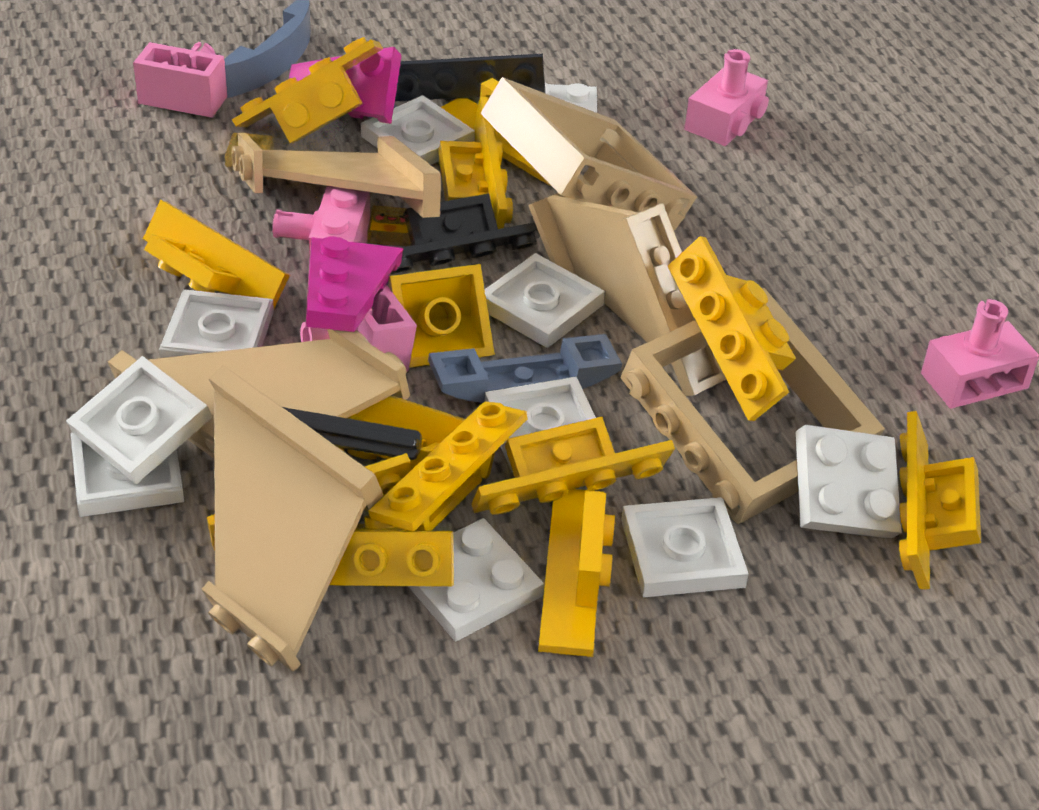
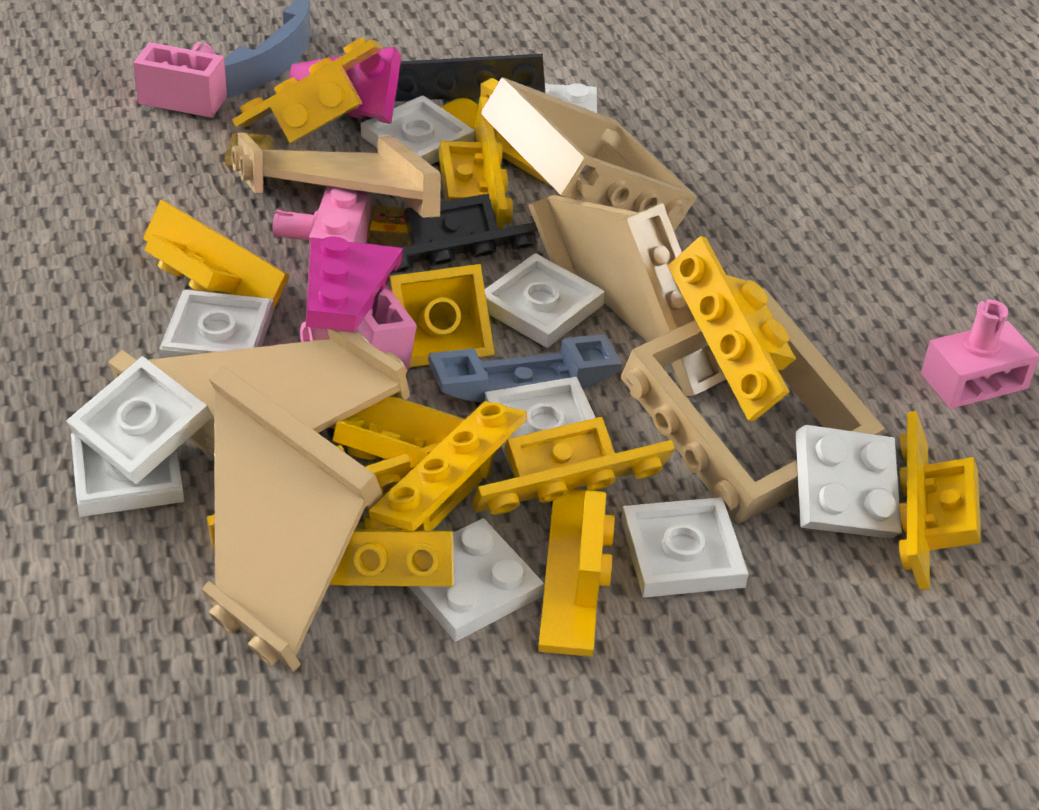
black axle [282,407,422,460] -> none
bright pink brick [684,49,769,146] -> none

